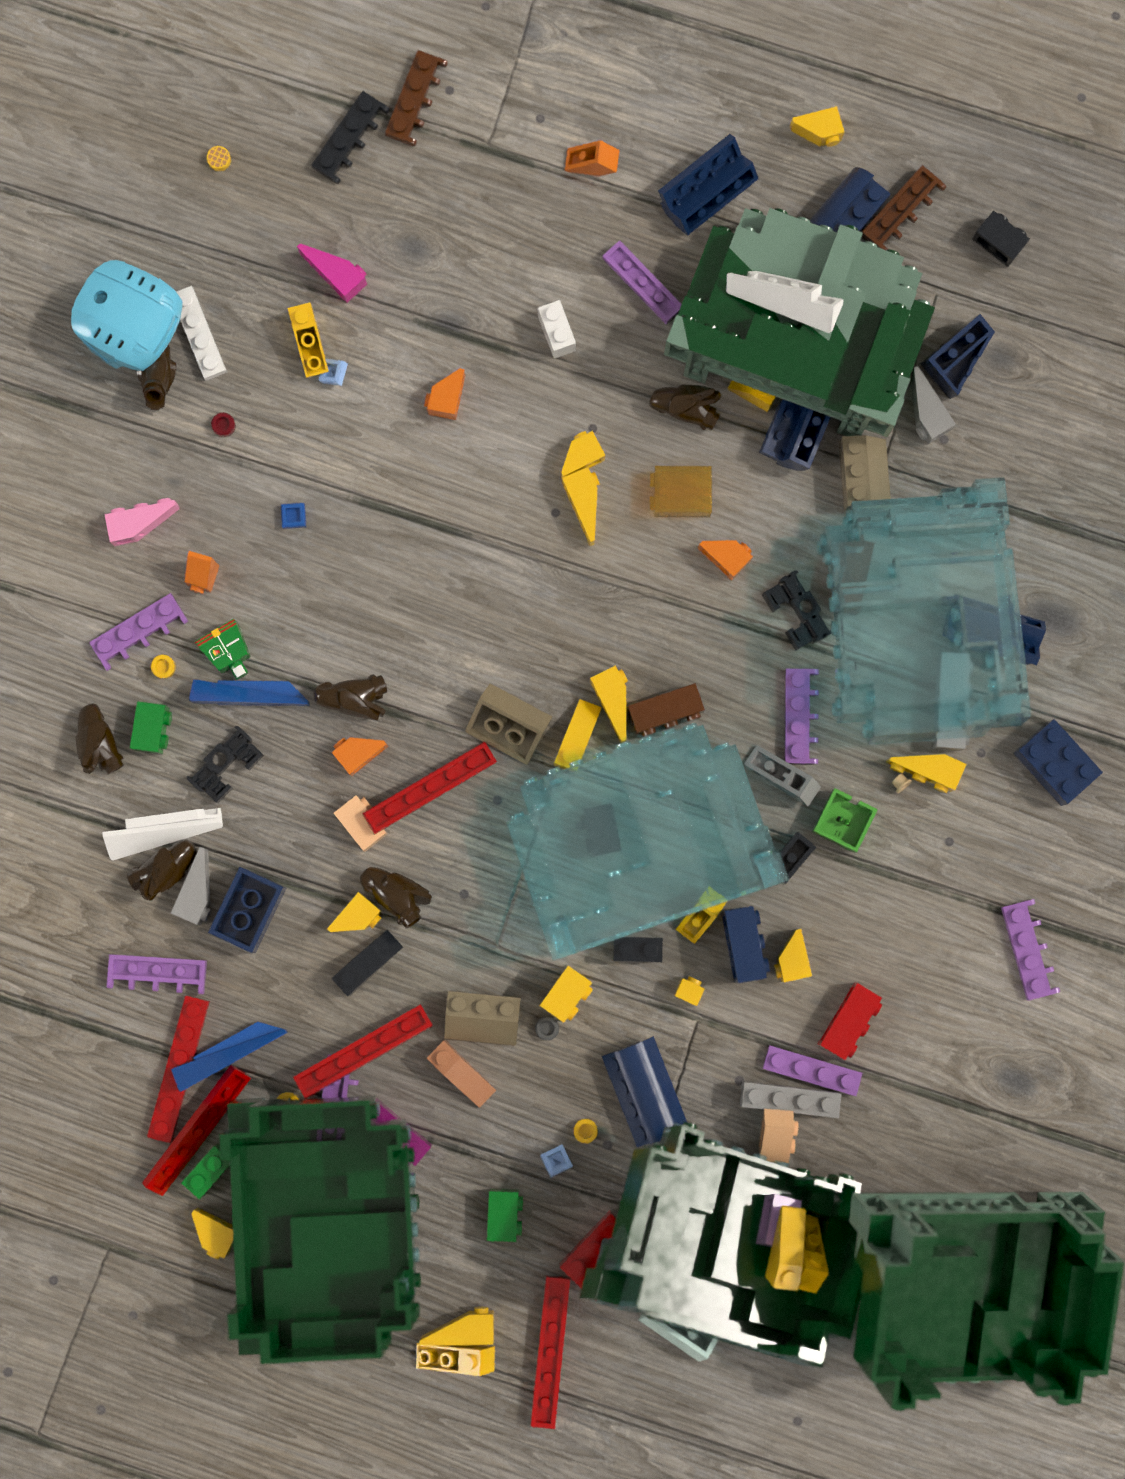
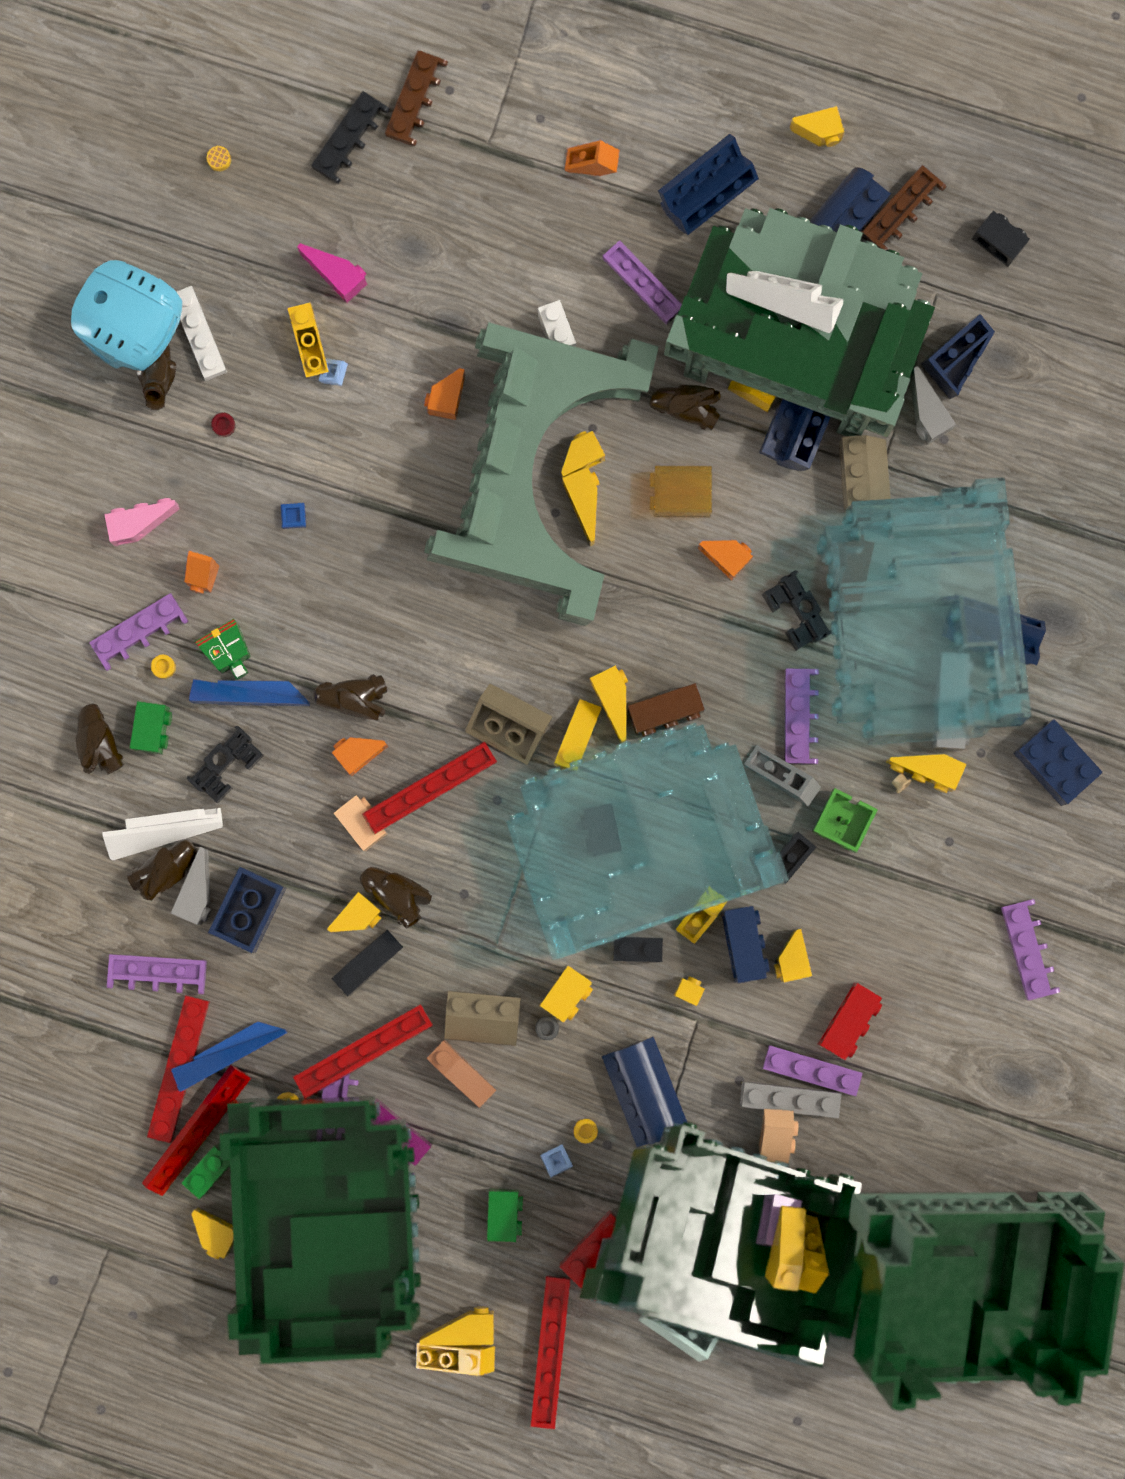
none -> sand green arch [424,322,659,626]

